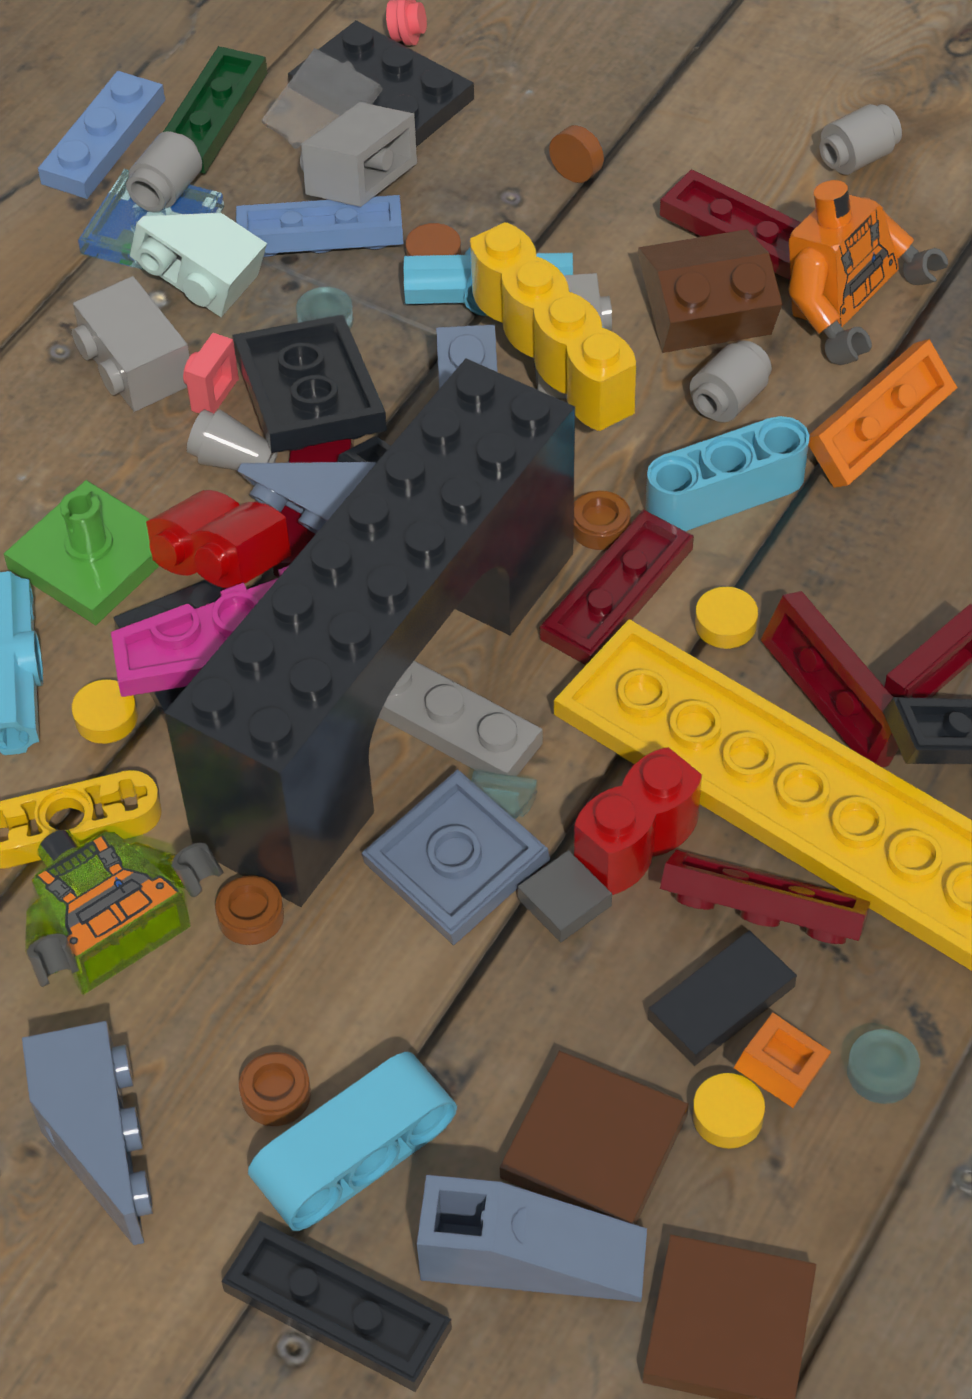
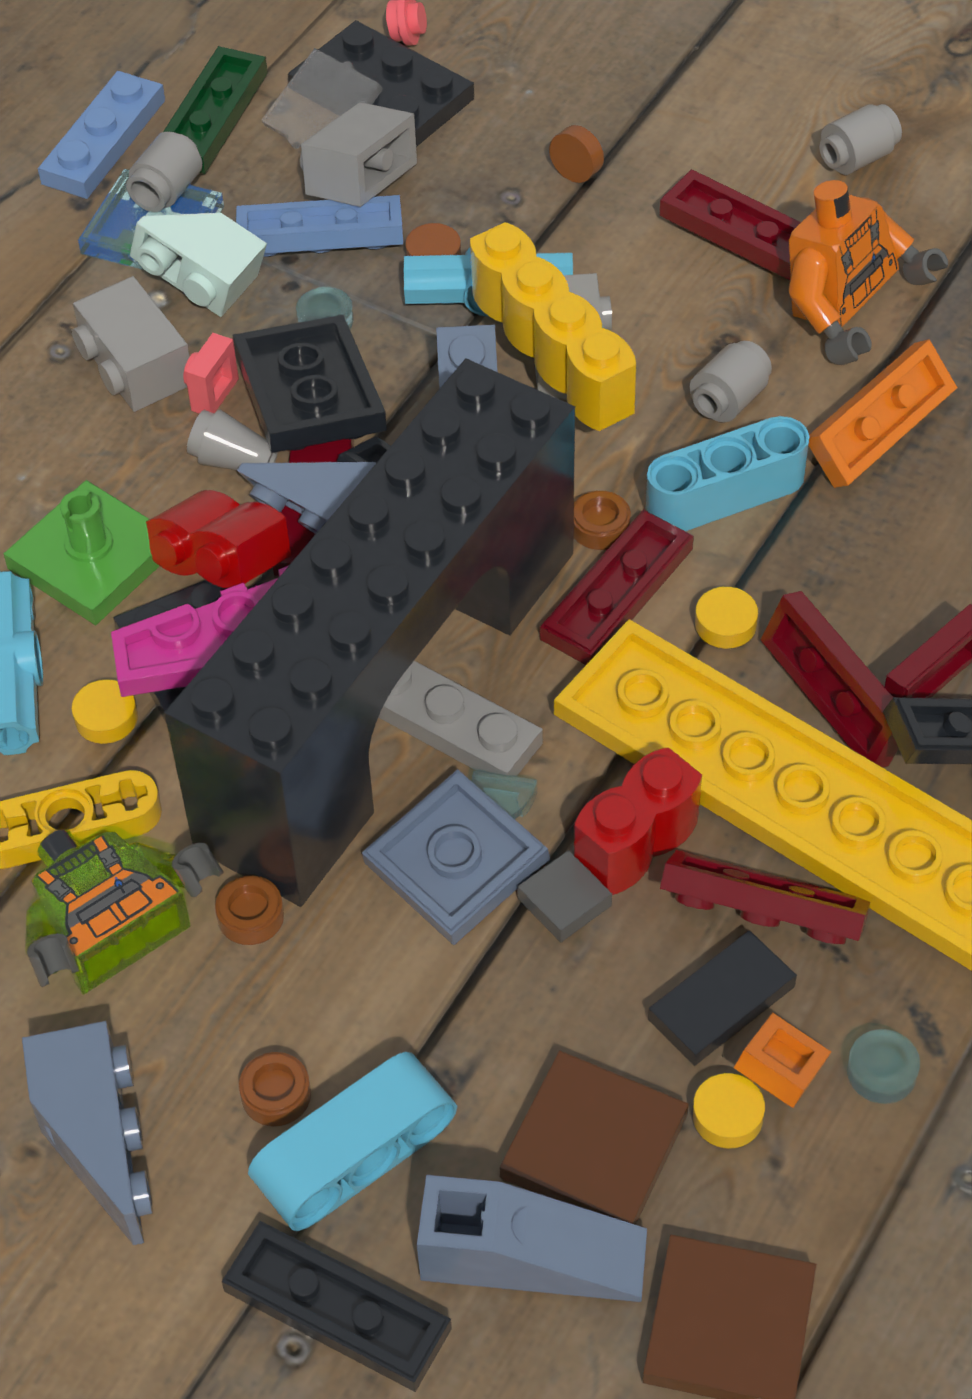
reddish brown slope [637,229,783,353] -> none

